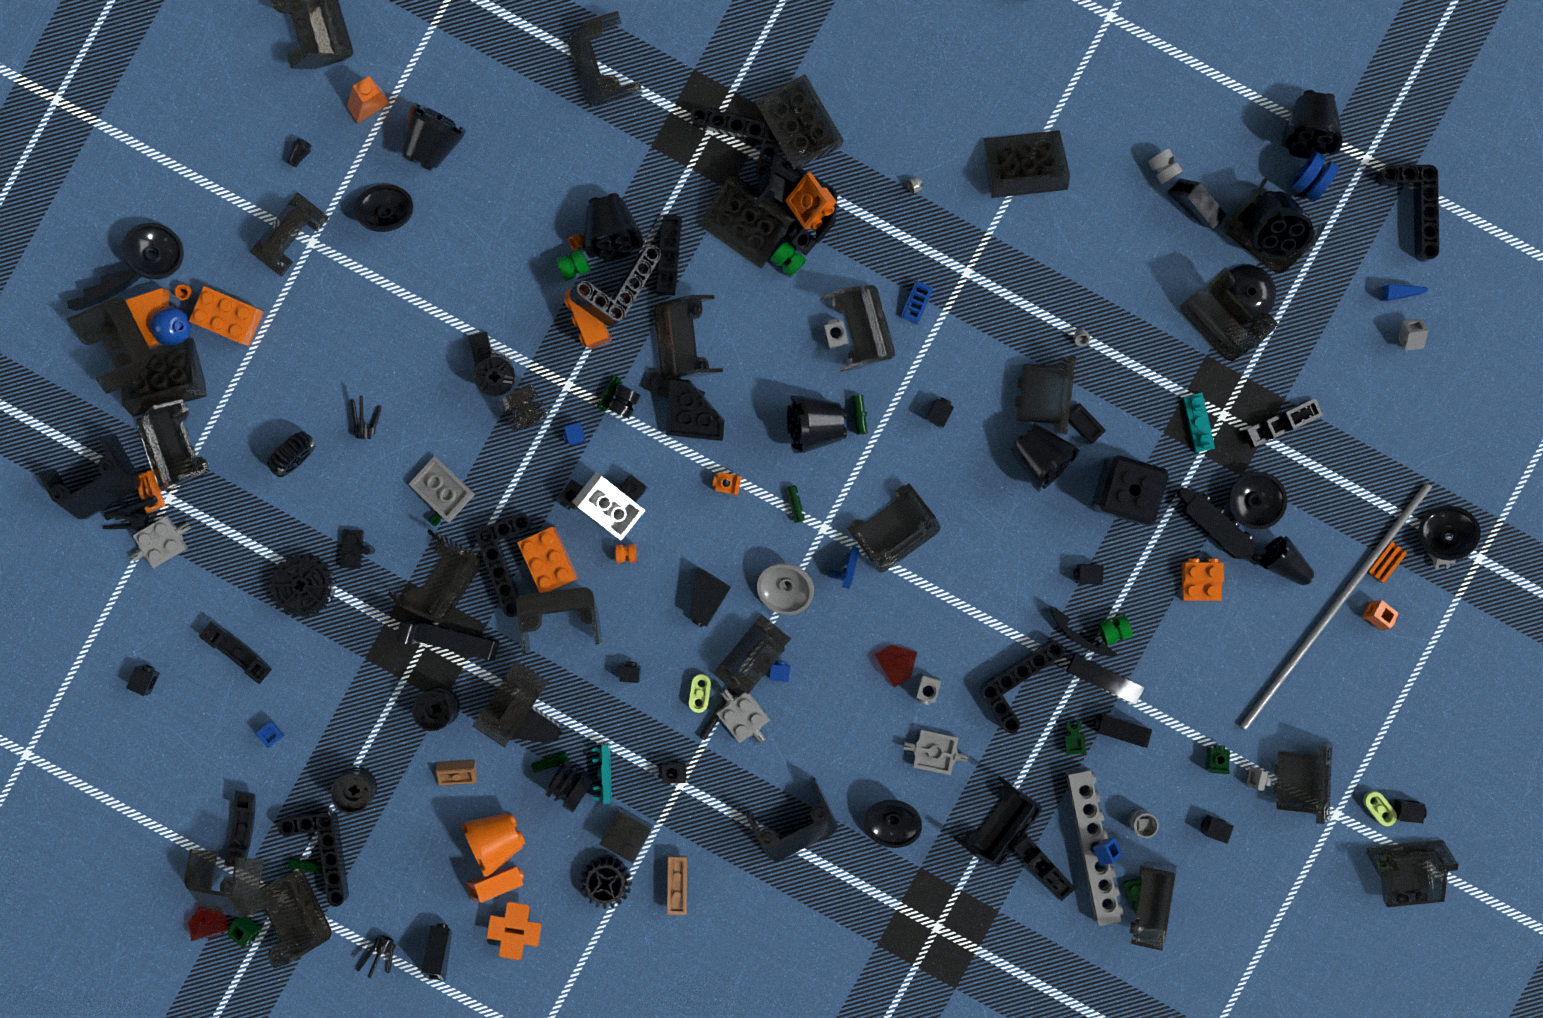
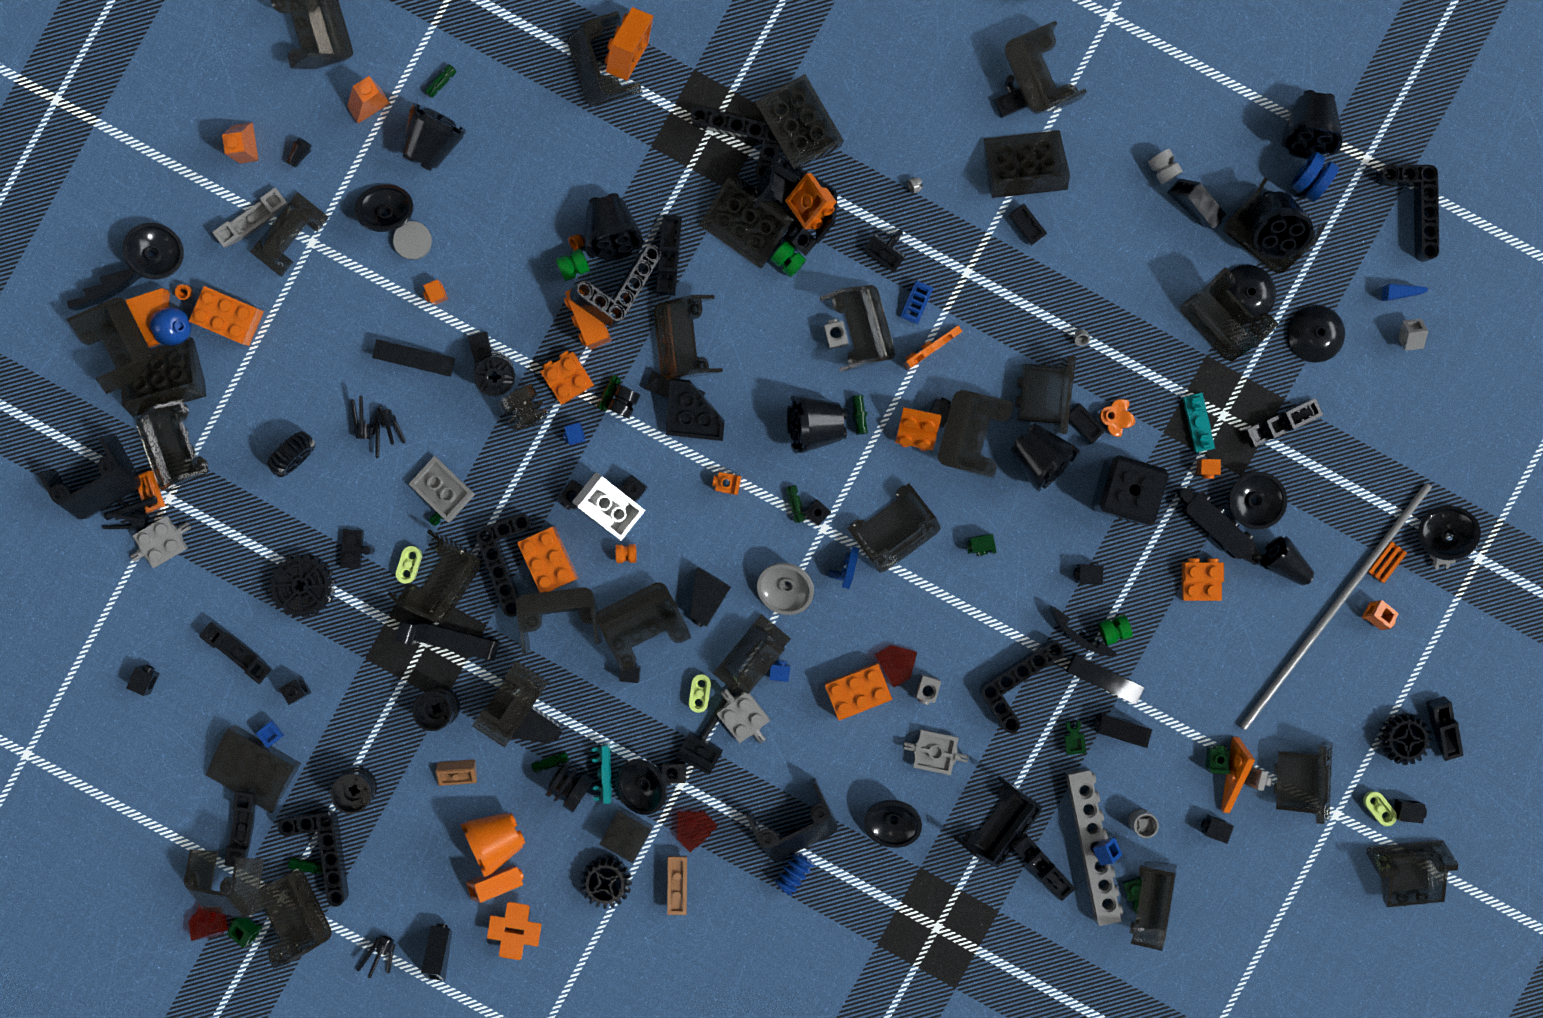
none -> clear smoke slope [206,725,301,813]
none -> light grey slope [212,187,288,248]
none -> orange slope [222,122,259,164]
none -> black brick [279,677,311,705]
none -> black slope [372,339,455,377]
none -> black plant [374,409,406,458]
none -> light grey tile [393,221,432,260]
none -> yellowish green plate [396,546,422,584]
none -> orange plate [423,279,448,305]
none -> dark green axle [425,64,456,98]
none -> orange plate [540,351,595,405]
none -> clear smoke windscreen [596,582,691,672]
none -> orange brick [605,7,654,81]
none -> black dish [615,759,667,815]
none -> black plate [676,731,723,775]
none -> clear red plate [677,811,718,853]
none -> blue piece [774,853,815,896]
none -> black plate [804,499,831,526]
none -> orange brick [824,662,893,721]
none -> black plate [863,230,906,273]
none -> orange plate [895,407,941,451]
none -> orange wing [904,325,963,370]
none -> clear smoke windscreen [938,390,1014,479]
none -> dark green brick [966,534,997,556]
none -> black plate [994,75,1038,118]
none -> clear smoke windscreen [1004,21,1087,114]
none -> black plate [1008,203,1047,246]
none -> orange plate [1099,399,1135,437]
none -> orange plate [1197,459,1221,479]
none -> orange wing [1221,737,1255,813]
none -> black dish [1287,305,1345,363]
none -> black gear [1378,713,1433,765]
none -> black slope [1426,696,1464,761]

